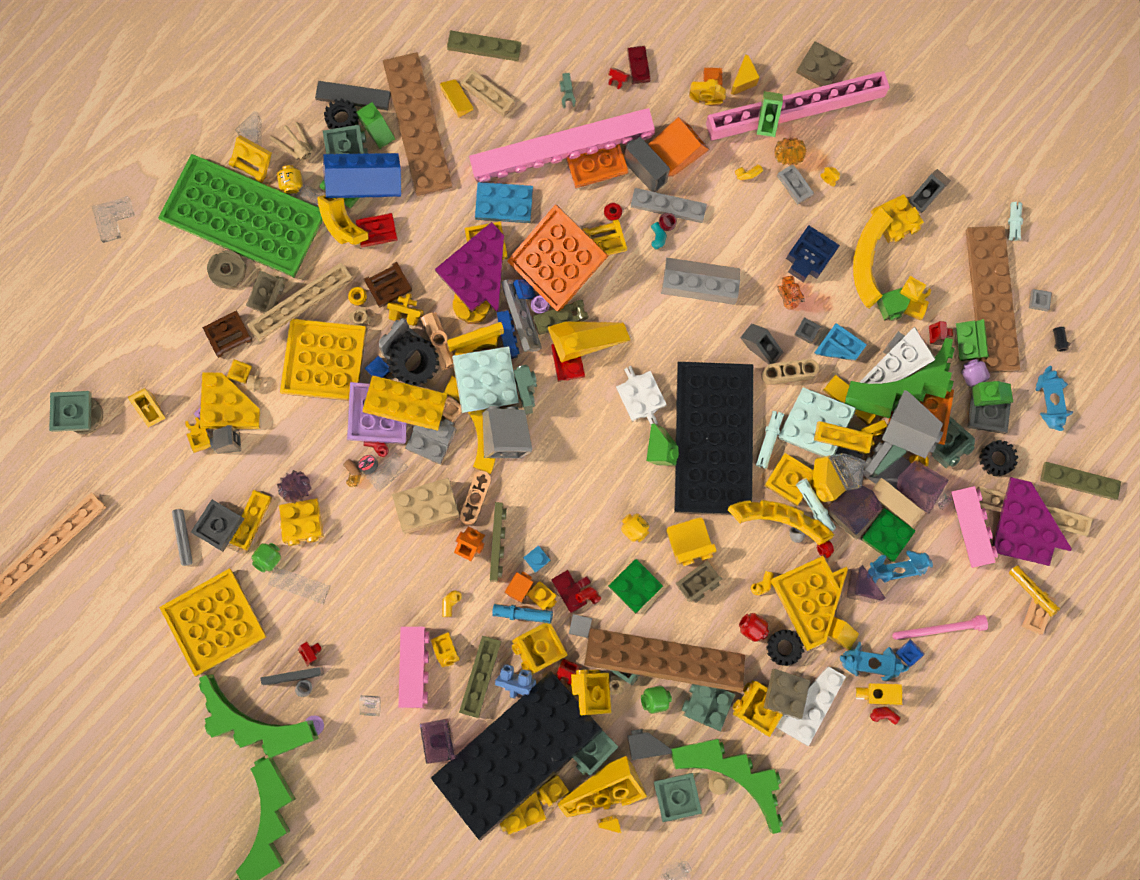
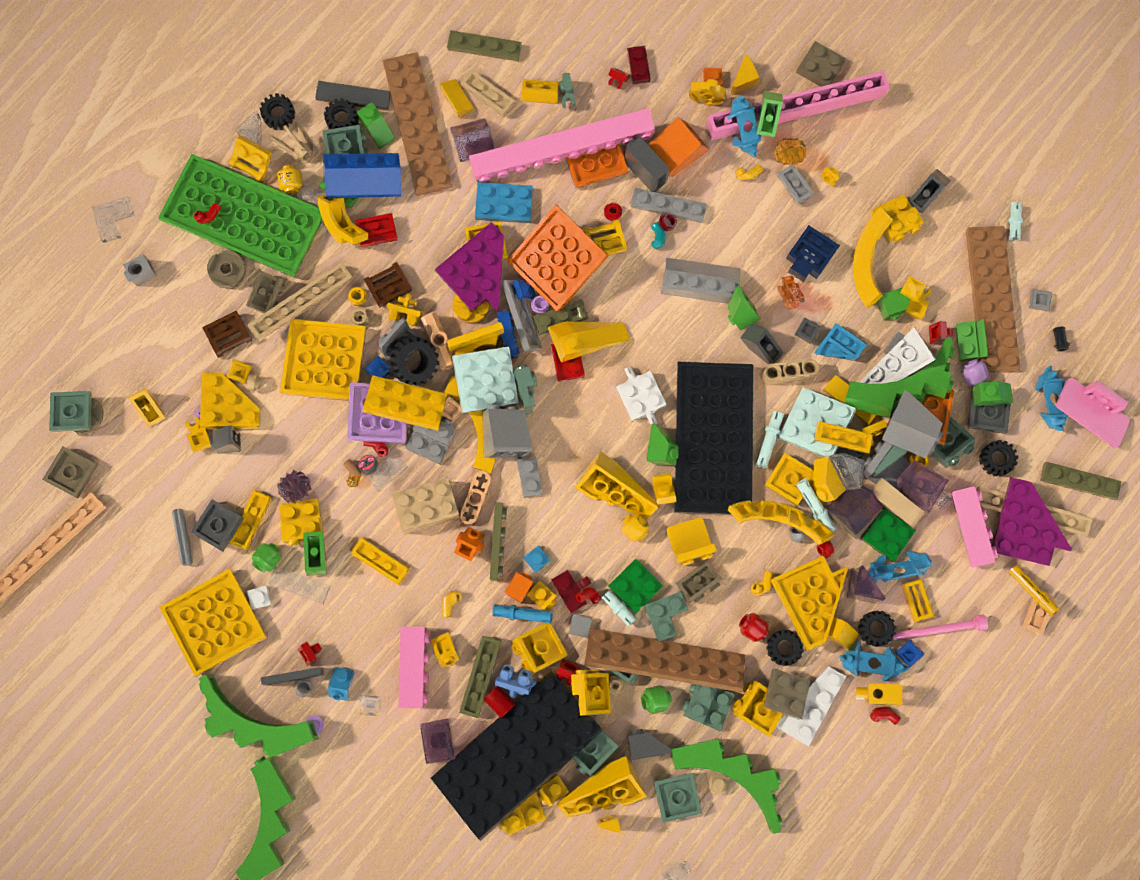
none -> dark tan plate [42,446,98,498]
none -> light grey brick [123,254,157,286]
none -> red arm [194,202,221,224]
none -> white plate [247,586,272,610]
none -> black tyre [260,93,295,130]
none -> bright green slope [303,531,327,576]
none -> dark azure bracket [328,667,354,701]
none -> yellow tile [350,537,410,585]
none -> slope [450,118,495,162]
none -> red piece [483,686,516,718]
none -> light grey plate [517,456,543,498]
none -> yellow slope [521,79,559,104]
none -> yellow wedge [575,451,659,519]
none -> light aqua pin [601,590,637,627]
none -> sand green plate [644,592,688,641]
none -> yellow bracket [652,473,676,505]
none -> dark azure piece [727,96,761,158]
none -> bright green slope [728,285,760,330]
none -> black tyre [858,610,896,647]
none -> yellow tile [902,579,934,622]
none -> bright pink bracket [1056,378,1130,448]

